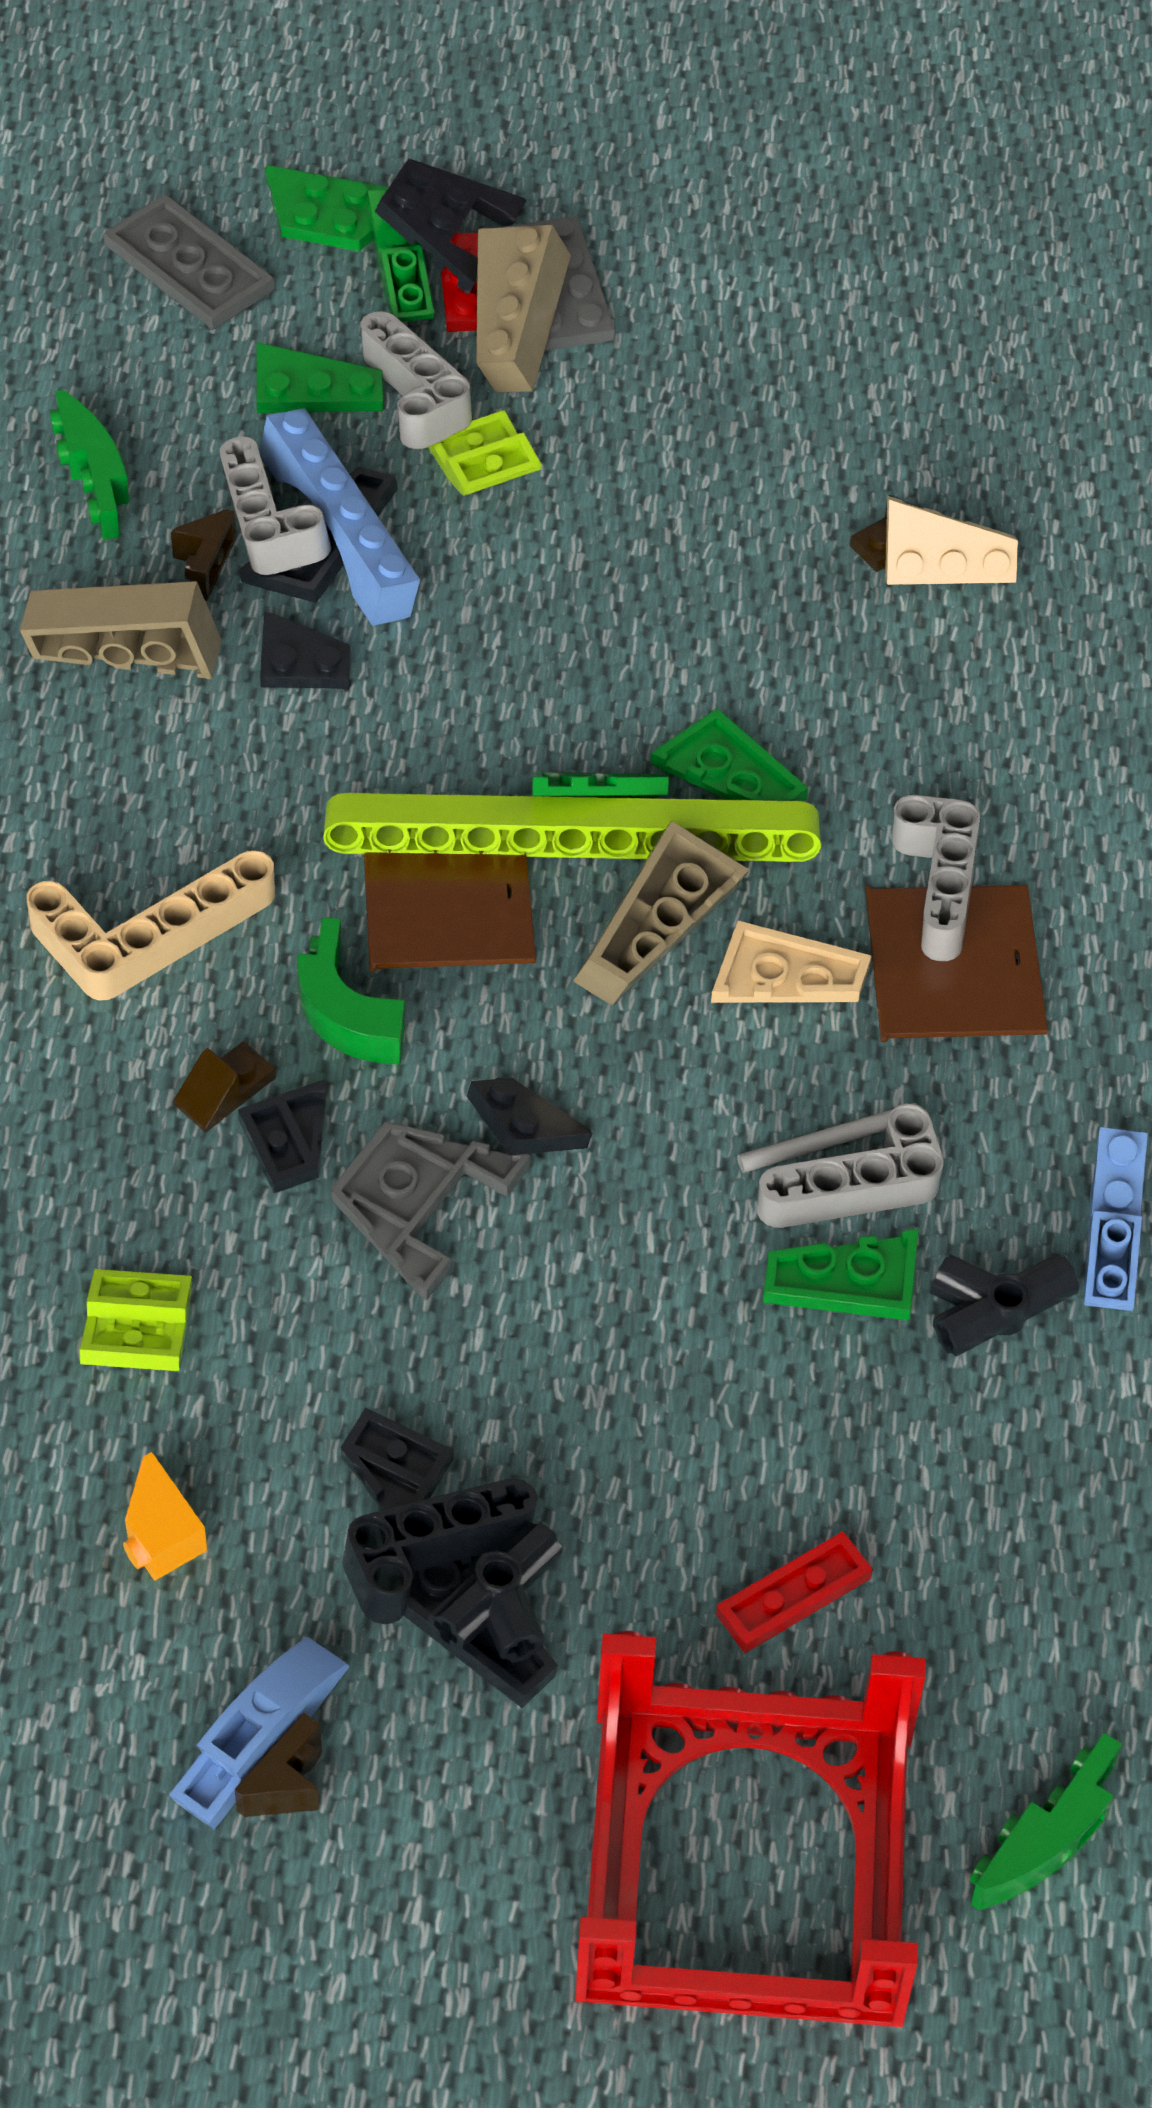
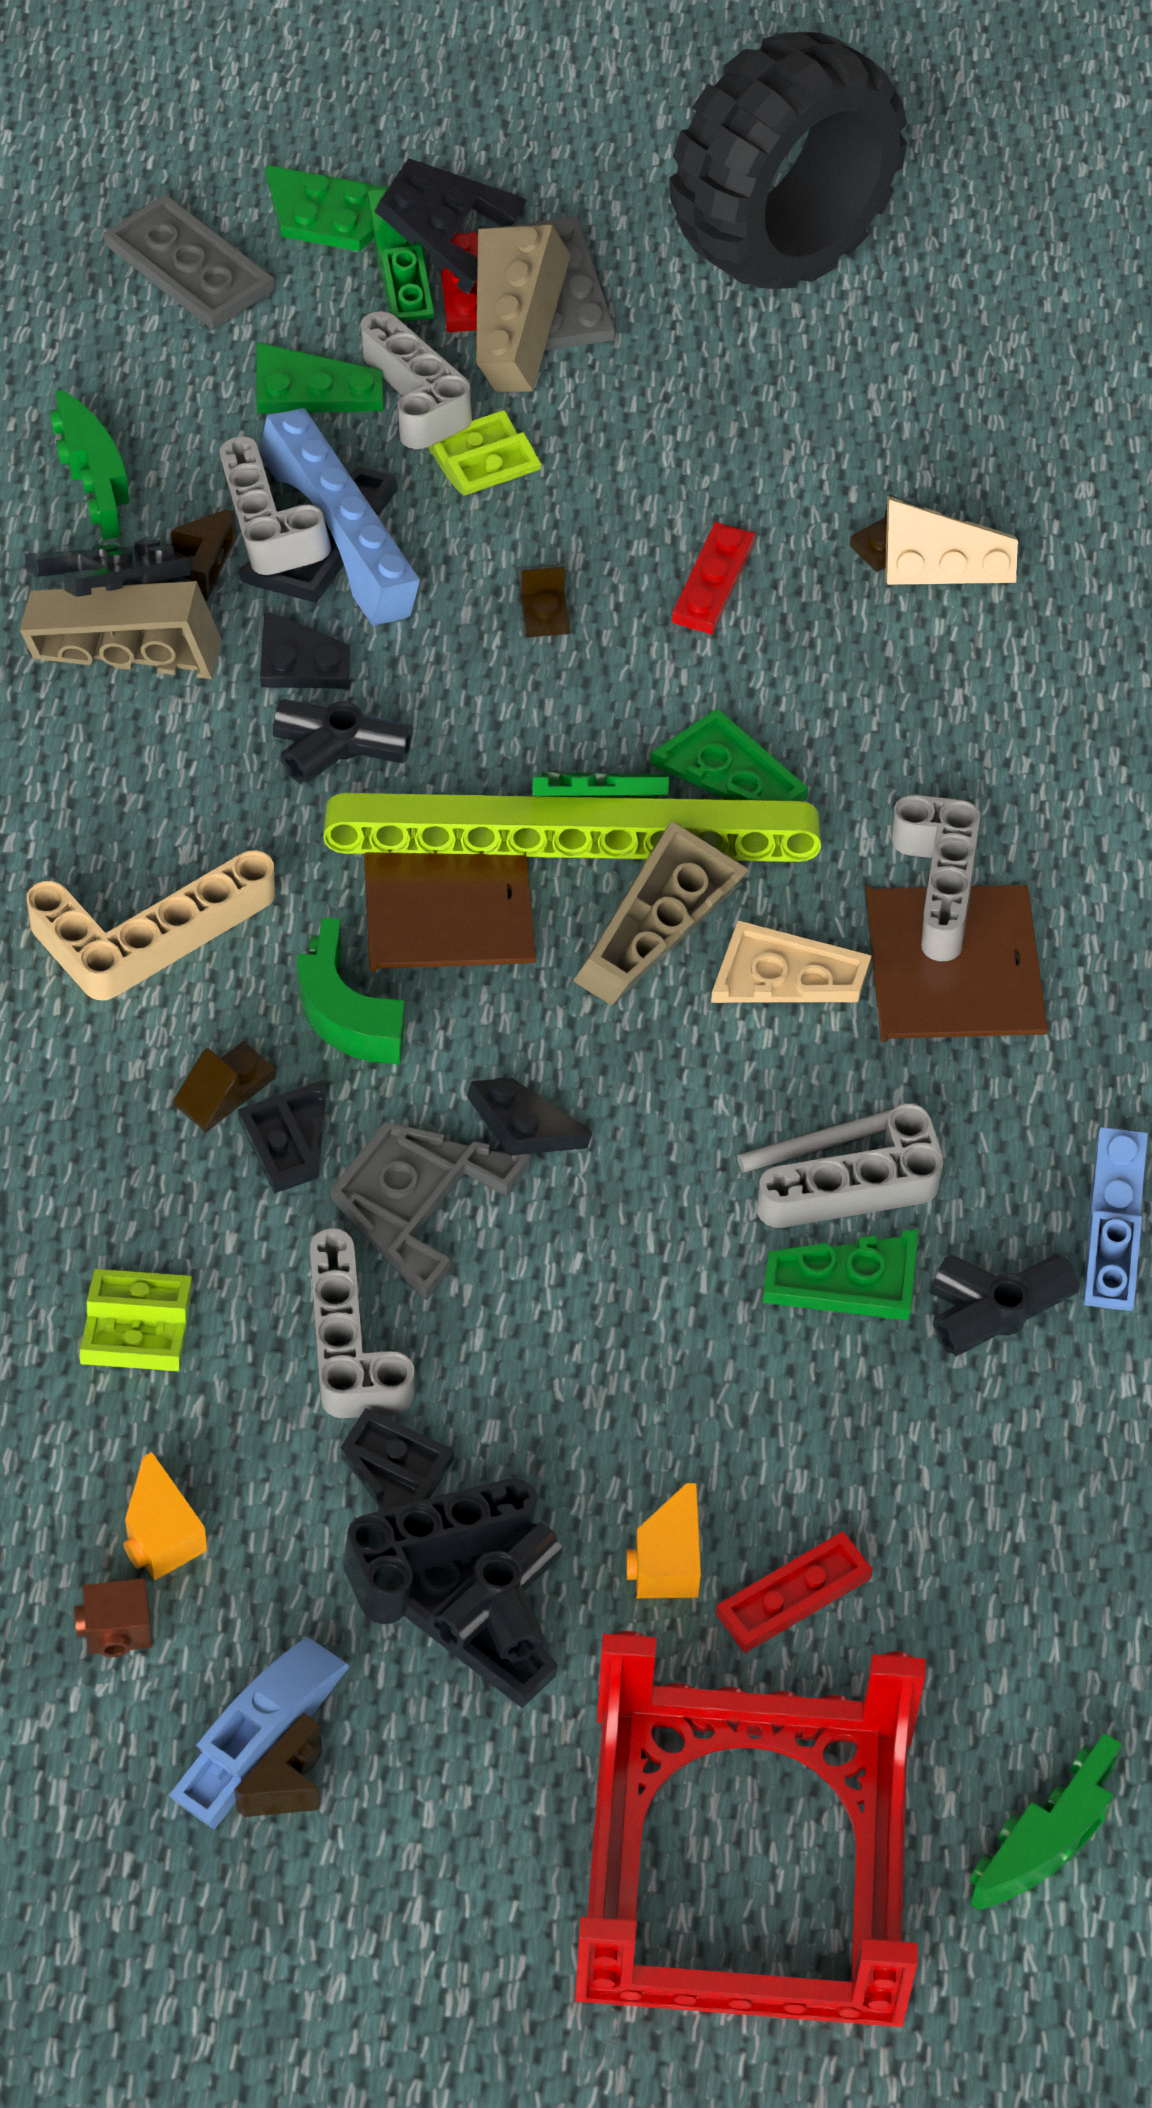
none -> black wing [25,540,191,597]
none -> copper brick [74,1578,152,1657]
none -> black piece [273,698,413,784]
none -> light grey beam [310,1228,415,1418]
none -> dark brown slope [516,564,570,637]
none -> light orange slope [626,1483,701,1598]
none -> black tyre [669,32,907,289]
none -> red plate [672,522,755,635]

